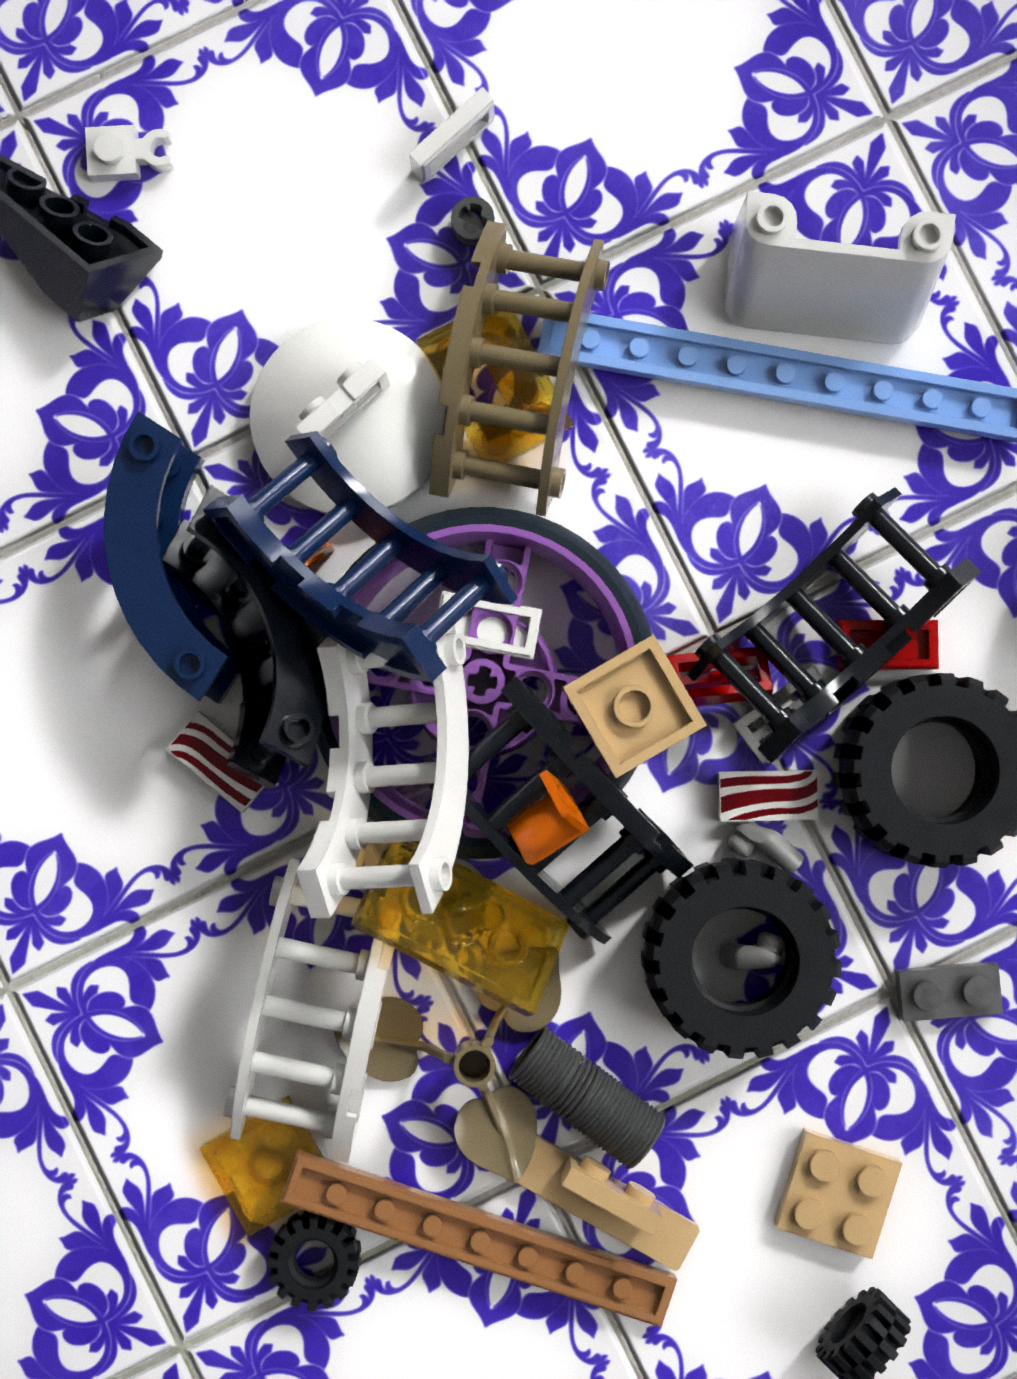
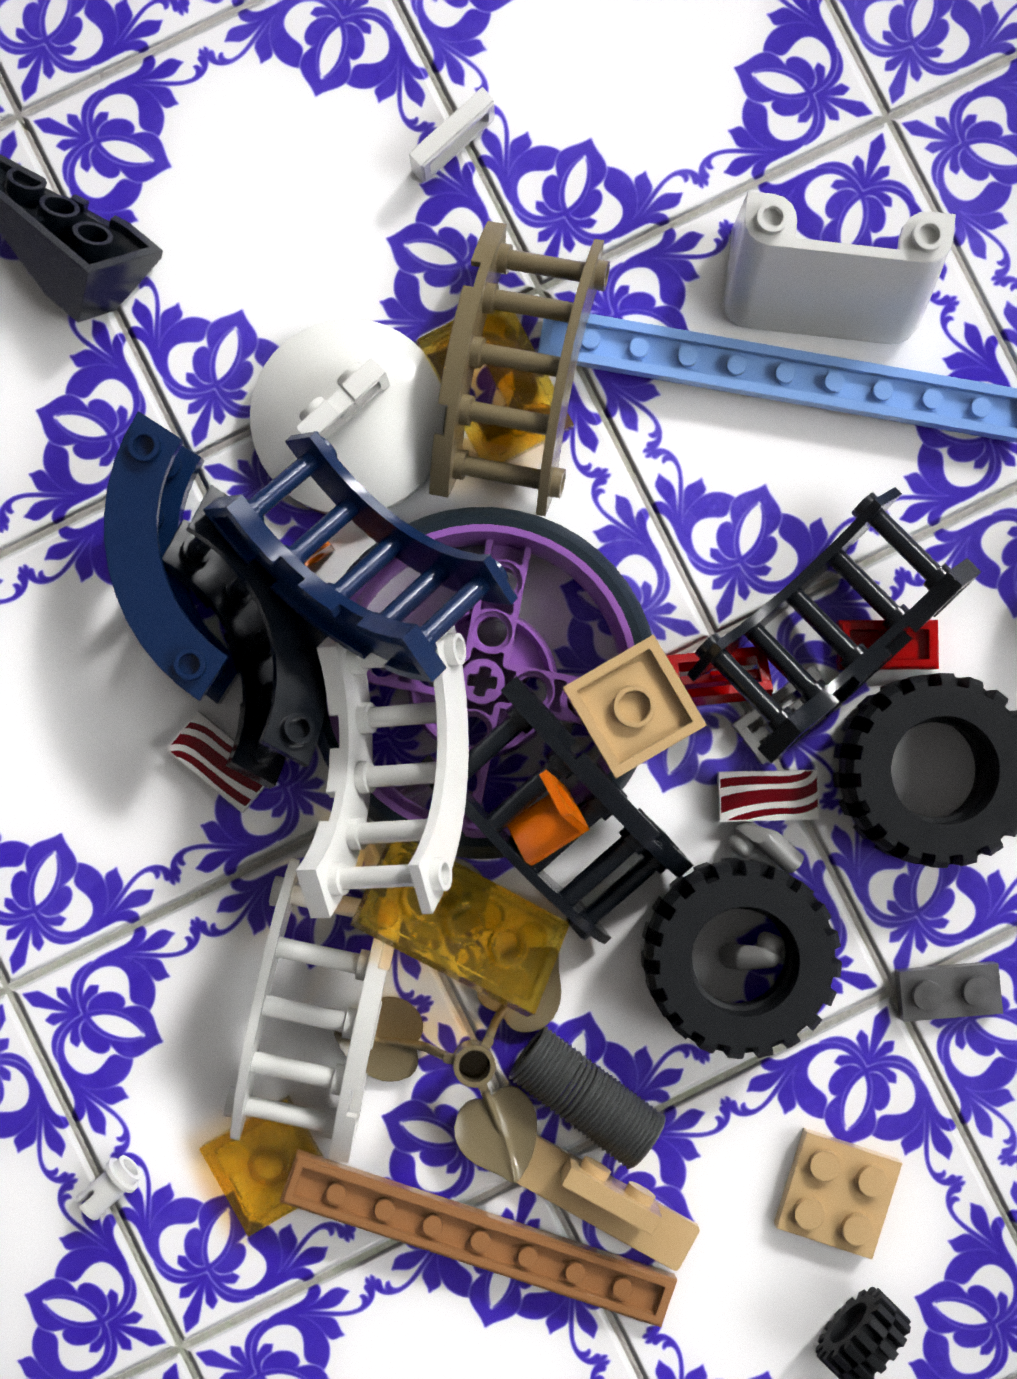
white plate [85,125,174,182] -> none
black tyre [267,1210,362,1311] -> none
white tile [439,591,542,661] -> none
dark grey bush [451,196,495,247] -> none
none -> white pin [76,1155,142,1220]

